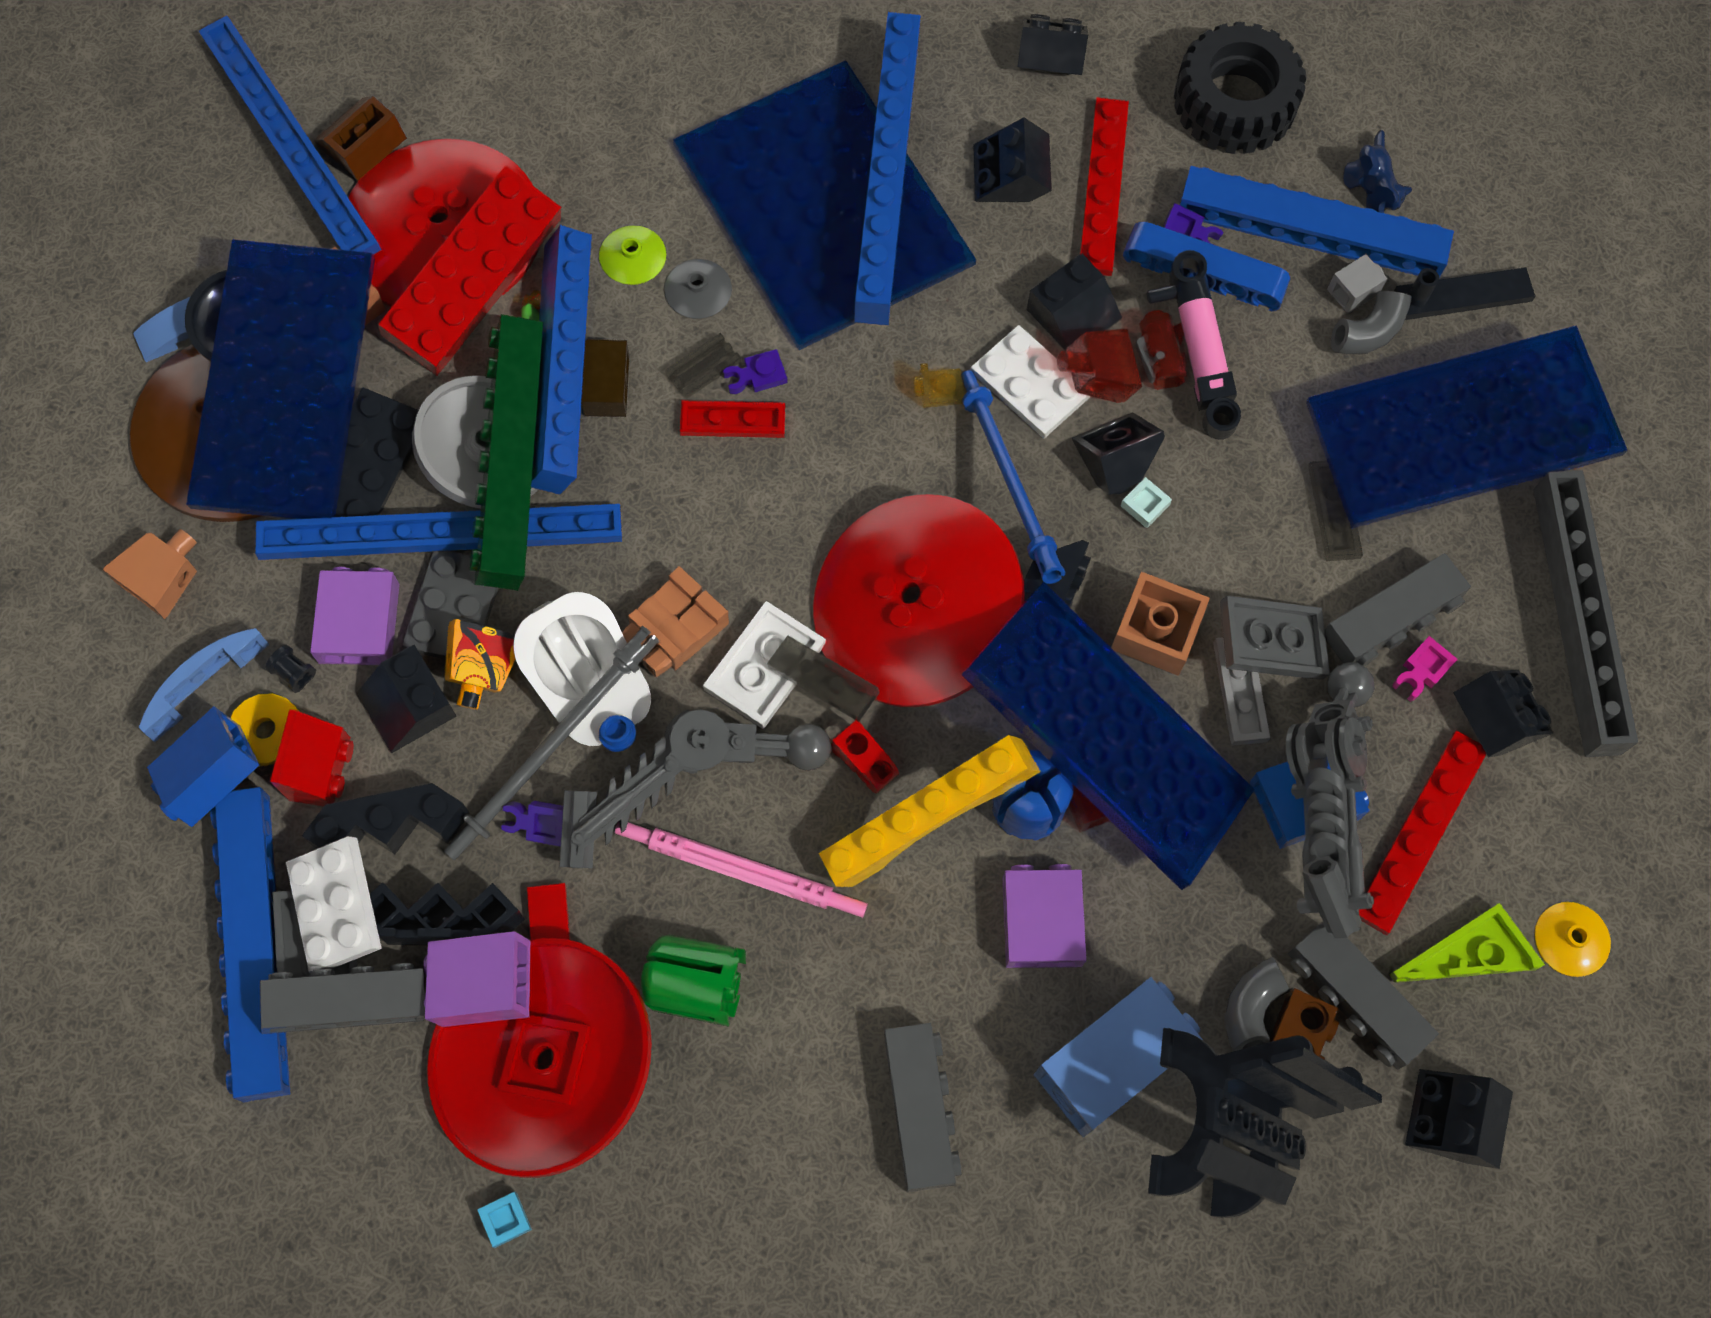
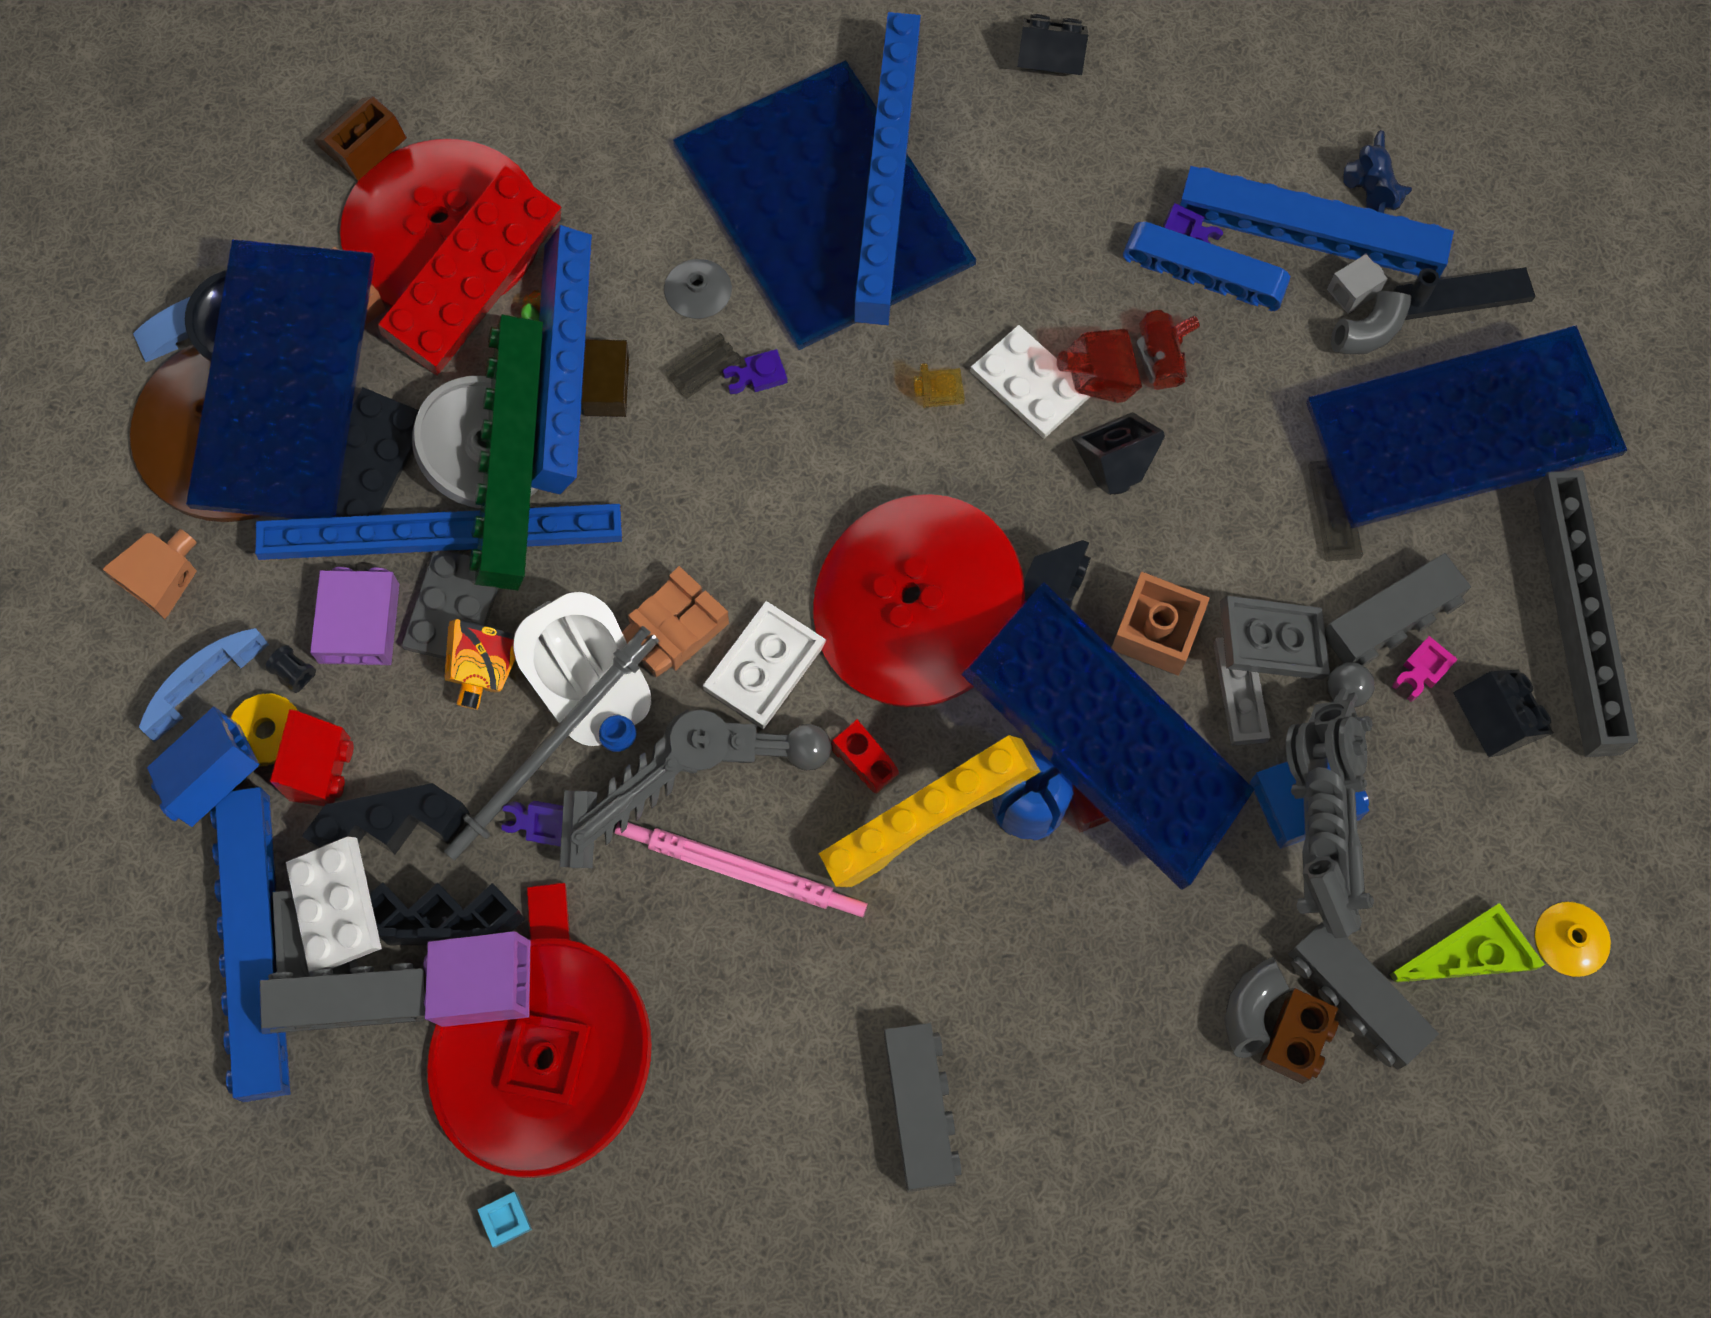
blue plate [199,16,382,266] -> none
black slope [357,644,457,753] -> none
lime dish [599,226,666,285] -> none
green cylinder [641,934,746,1027] -> none
red tile [680,400,786,438] -> none
clear smoke tile [767,635,880,722] -> none
blue bar [961,370,1065,584] -> none
black slope [973,117,1052,202] -> none
medium lavender brick [1002,864,1086,968] -> none
black slope [1026,253,1122,356] -> none
medium blue brick [1034,977,1203,1137] -> none
red plate [1080,97,1129,276] -> none
light aqua plate [1121,477,1172,528] -> none
piece [1146,250,1241,440] -> none
black piece [1148,1028,1382,1219] -> none
black tyre [1174,22,1306,154] -> none
red plate [1359,730,1486,936] -> none
black slope [1405,1069,1513,1169] -> none

